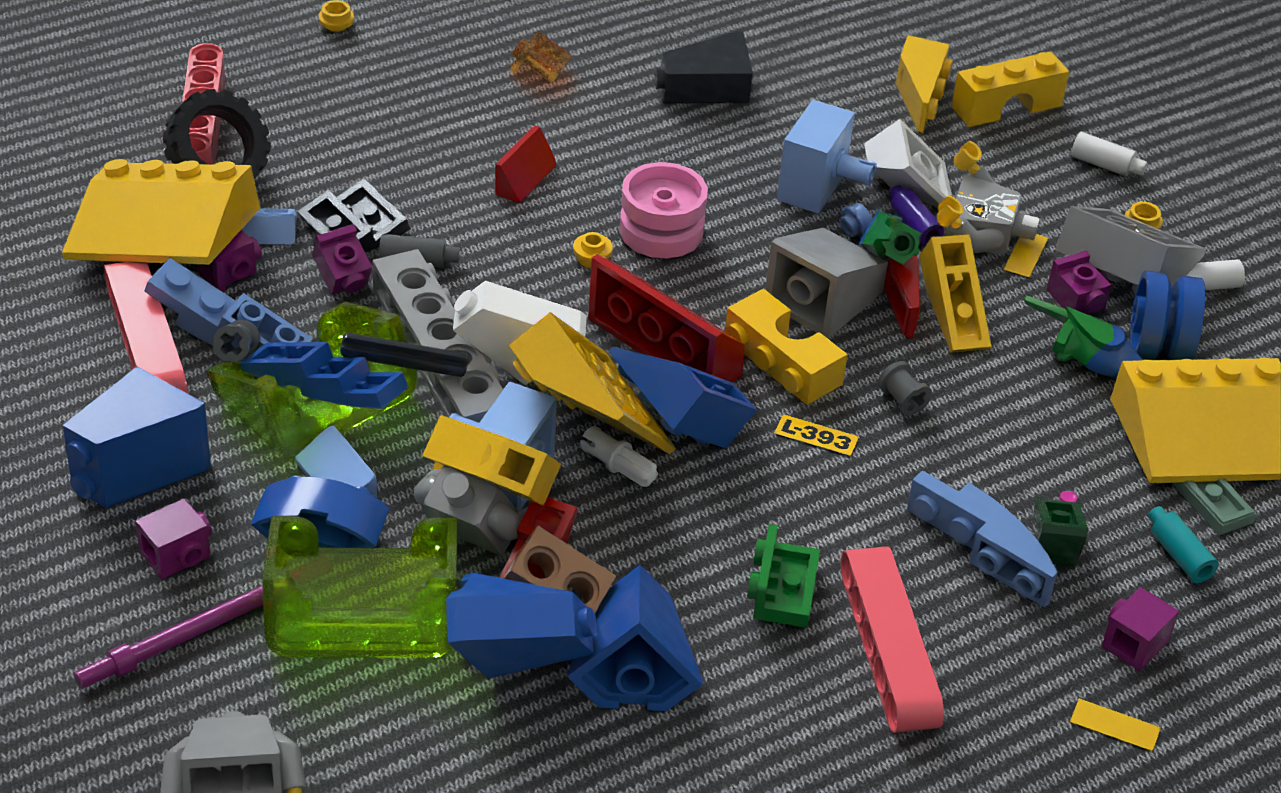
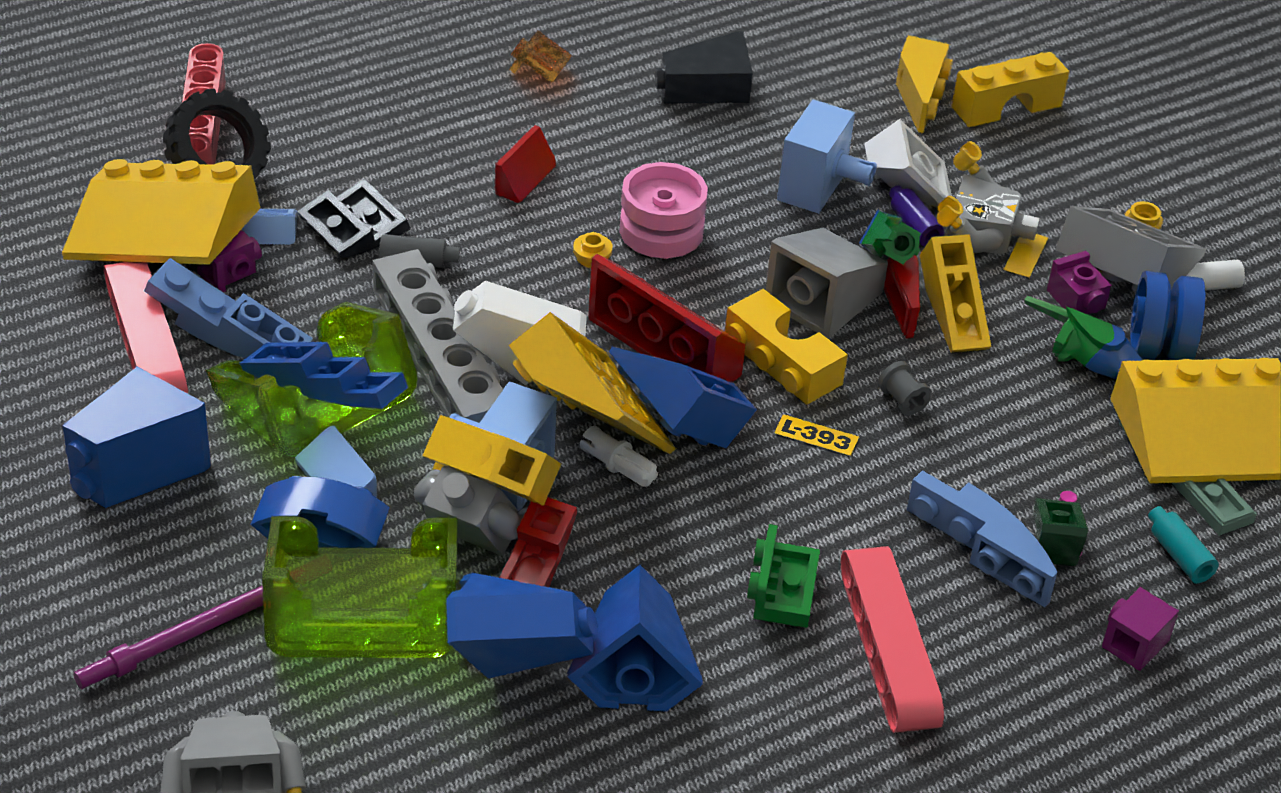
magenta brick [135,498,212,579] -> none
dark grey bush [213,320,261,362] -> none
magenta brick [312,224,372,295] -> none
yellow plate [319,0,354,32] -> none
black axle [340,333,468,377] -> none
medium nougat brick [503,526,616,614] -> none
medium blue plate [839,203,873,239] -> none
yellow sticker [1070,699,1161,751] -> none
white cylinder [1071,132,1147,177] -> none

